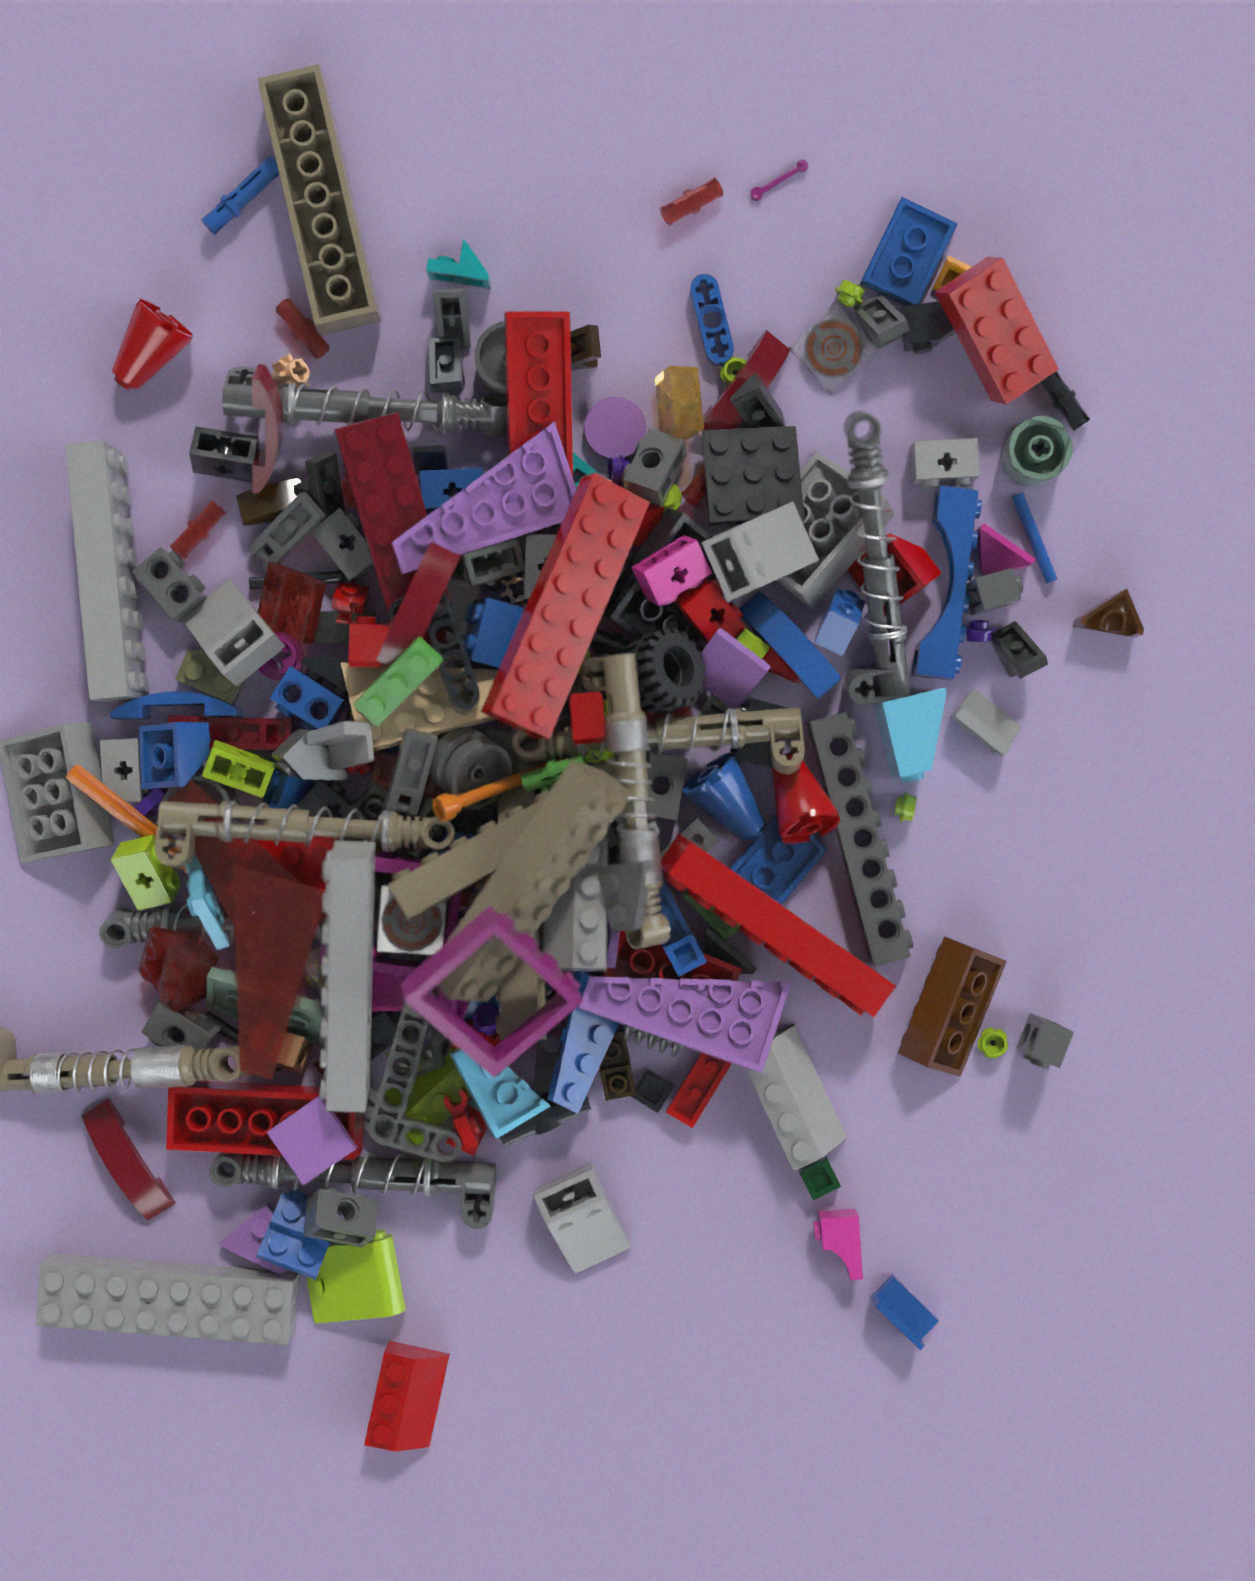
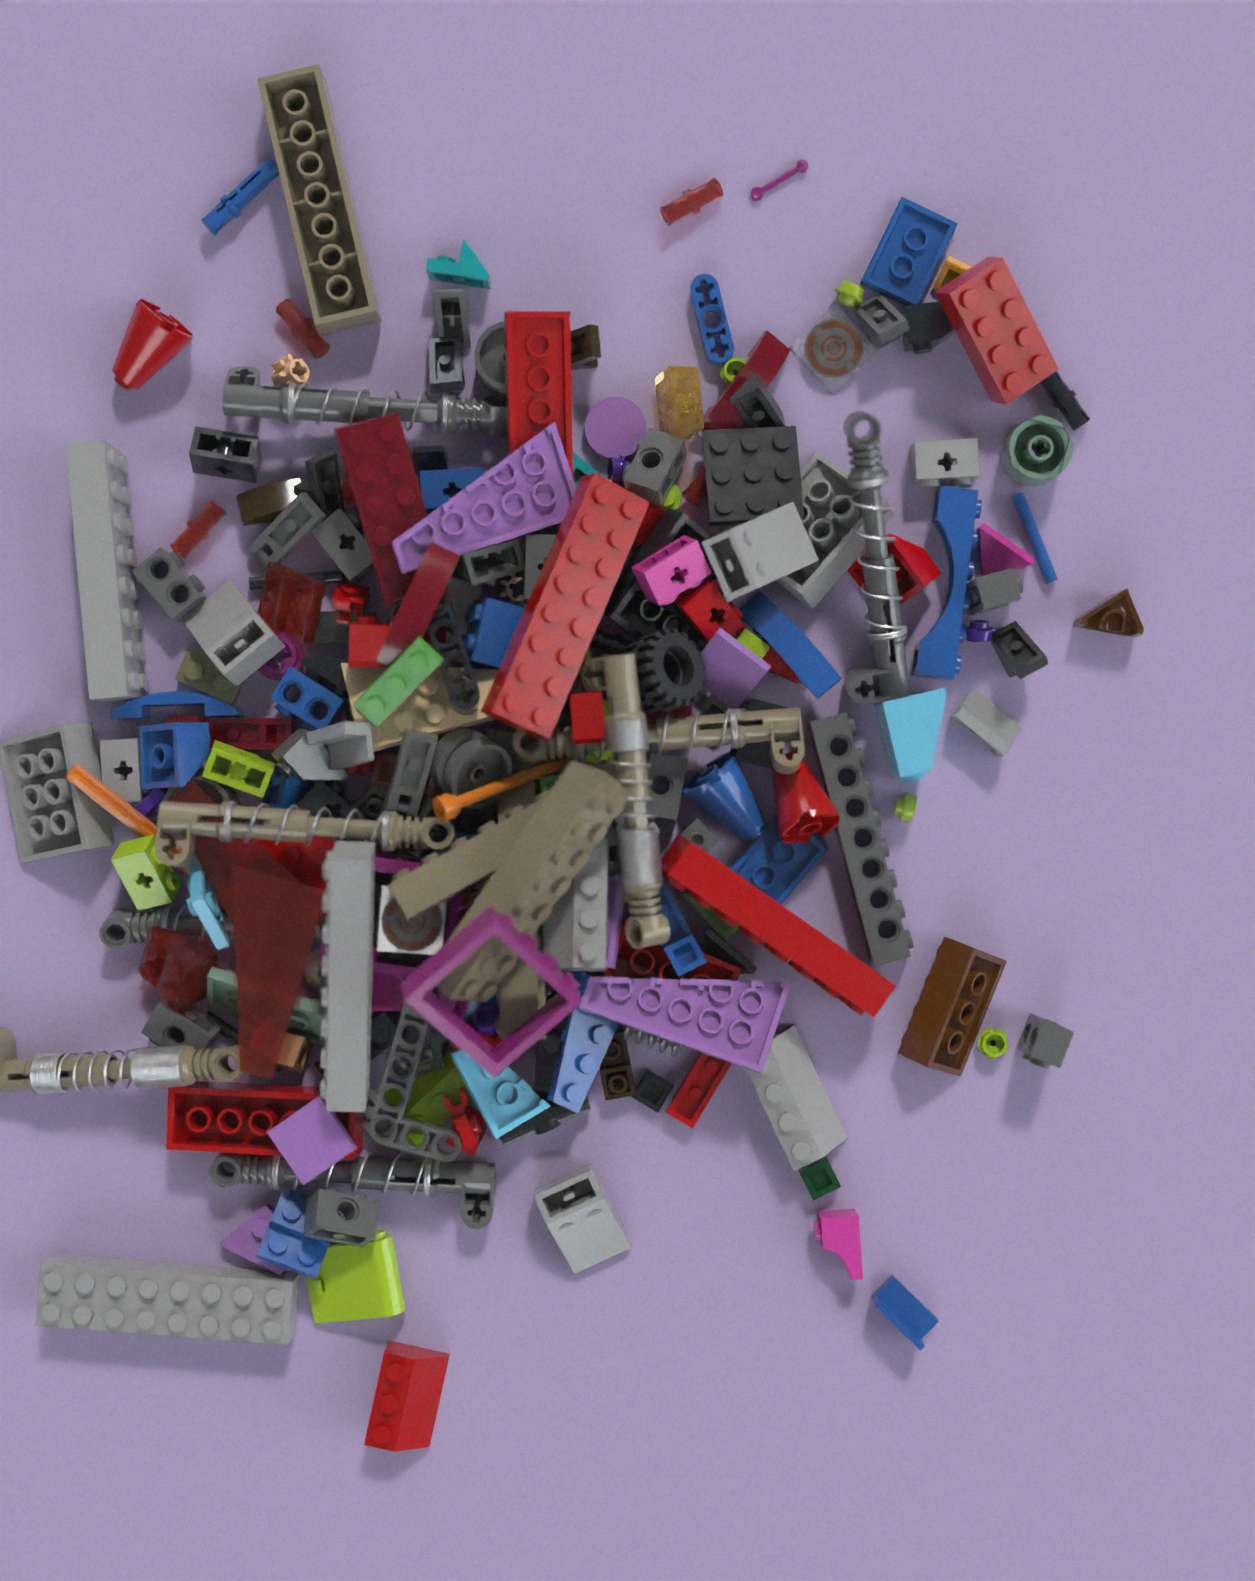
dark red slope [82,1098,176,1220] -> none
dark red slope [252,364,284,494] -> none
bright green pin [521,753,587,793] -> none
dark grey wing [599,860,652,931] -> none
brick [814,588,865,656] -> none

